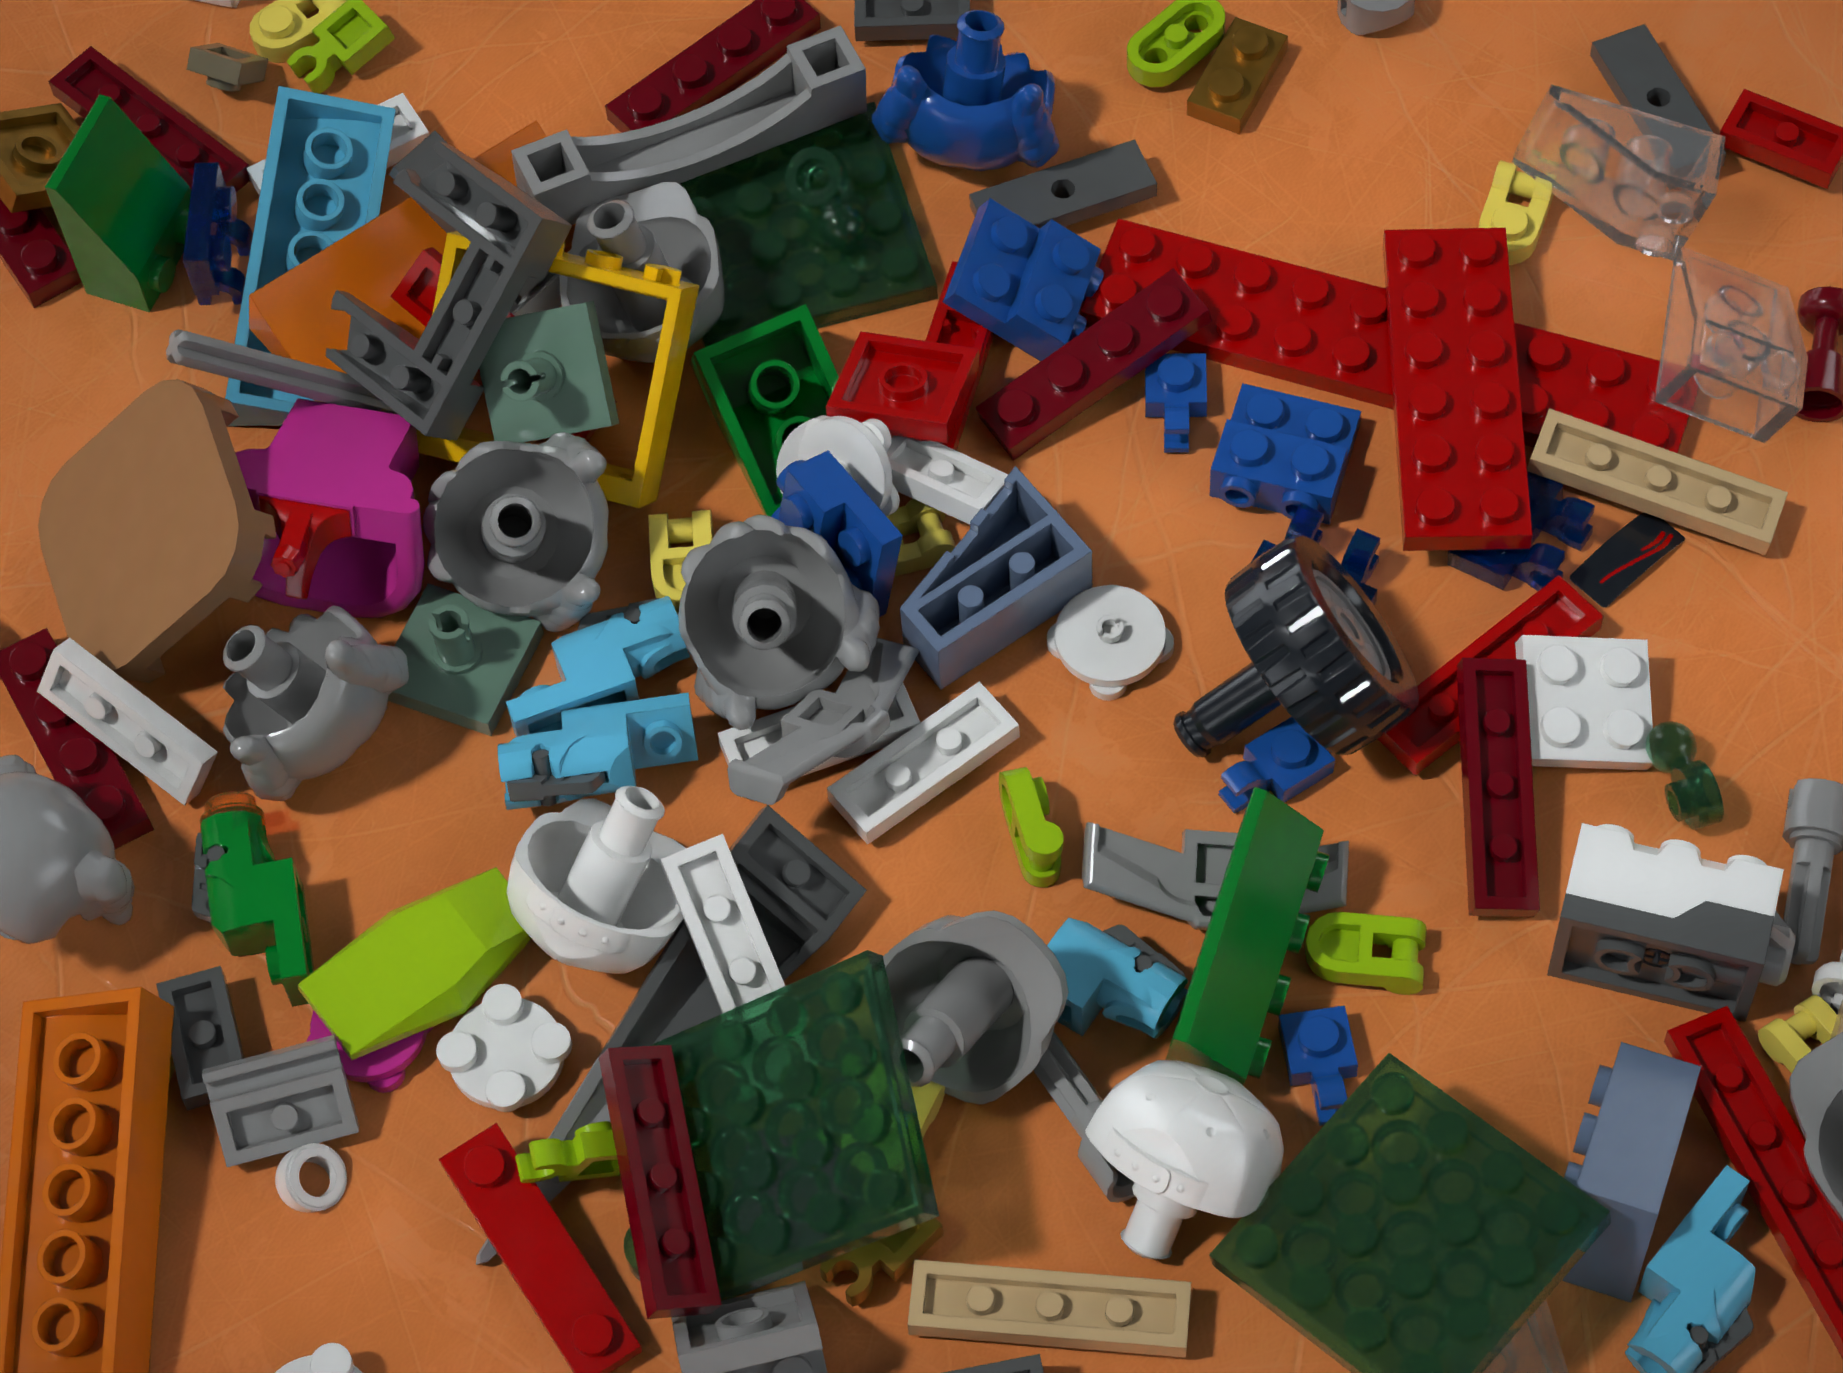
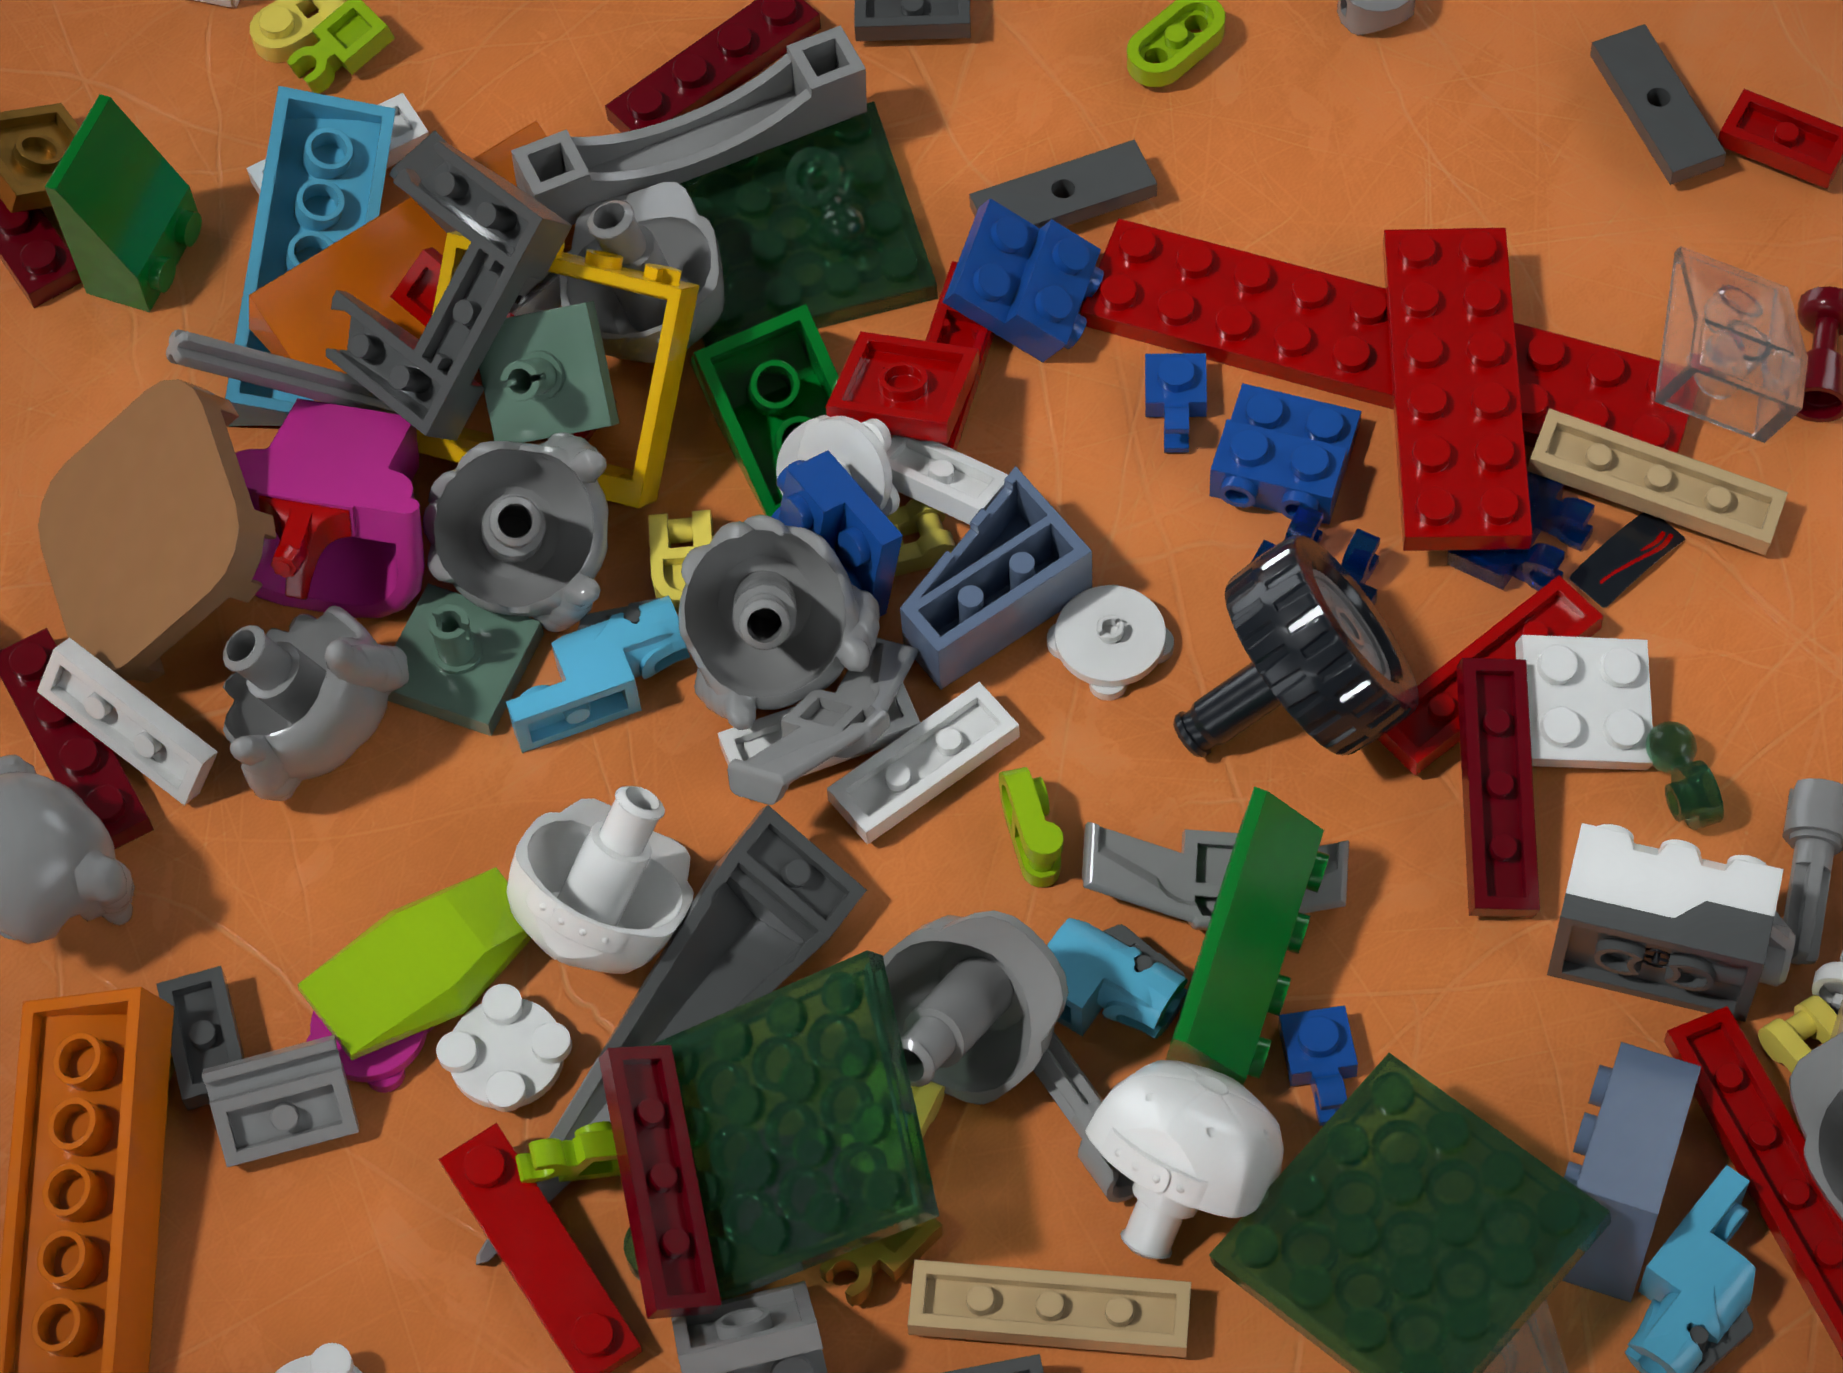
dark red plate [48,46,250,215] -> none
clear blue plate [183,162,253,305] -> none
dark tan plate [186,43,268,91] -> none
green plate [192,791,314,1007] -> none
white piece [275,1143,347,1213] -> none
medium azure plate [498,692,698,810] -> none
white plate [660,834,825,1109] -> none
blue piece [872,10,1060,171] -> none
dark red plate [975,268,1212,461] -> none
pearl gold plate [1187,17,1288,135] -> none
blue plate [1218,717,1335,813] -> none
lime plate [1305,912,1427,995] -> none
light yellow plate [1478,160,1558,265] -> none
clear slope [1512,84,1726,261] -> none

